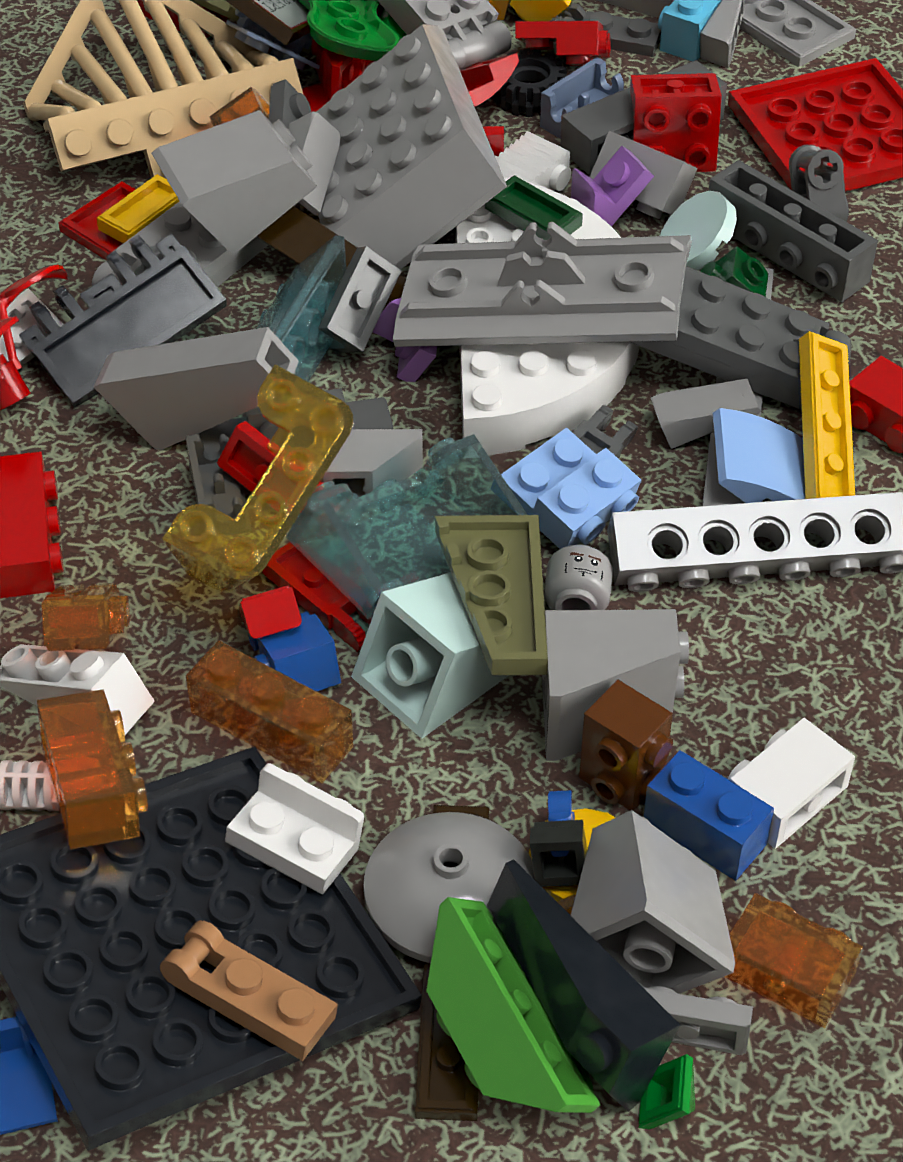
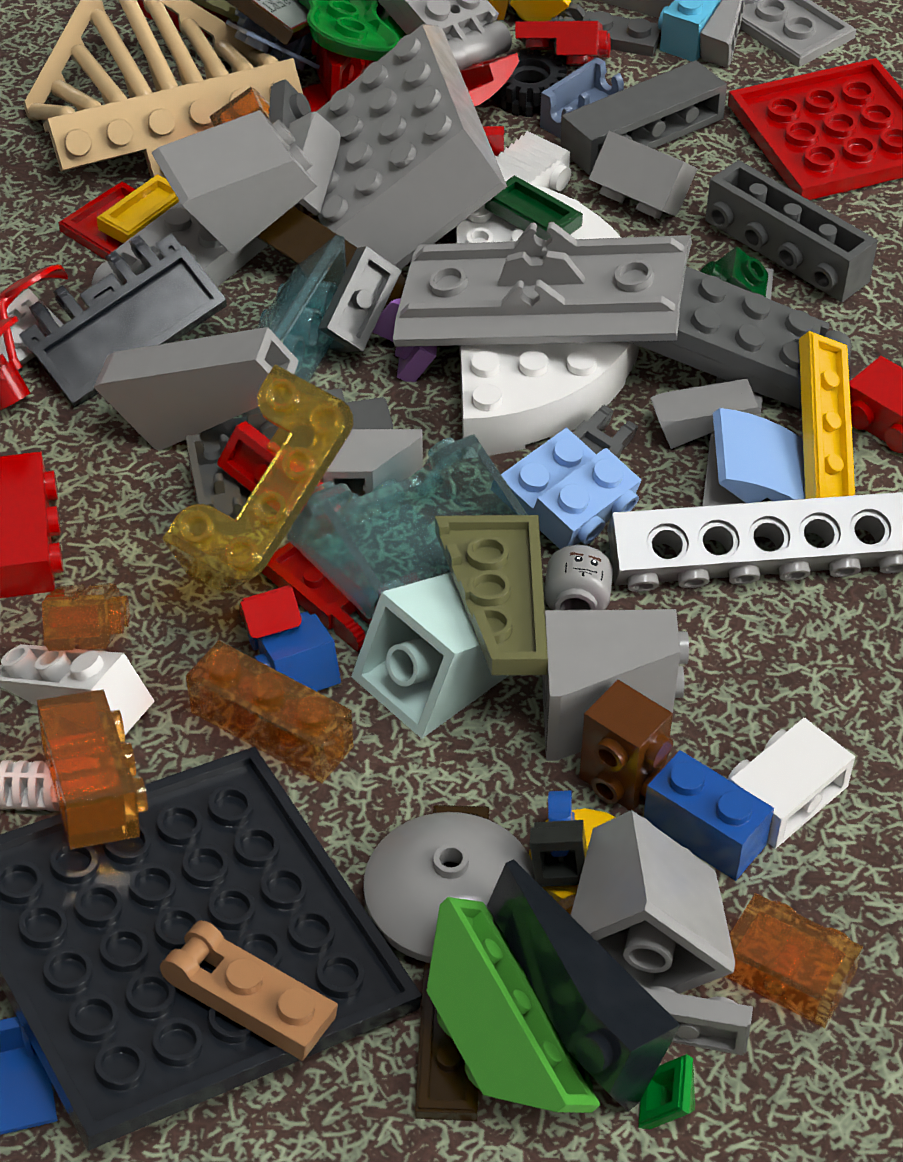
white bracket [225,763,364,894] -> none
medium lavender slope [571,146,654,227] -> none
red bracket [630,73,722,172] -> none
light aqua tile [660,191,737,271] -> none
dark grey piece [789,145,849,222] -> none

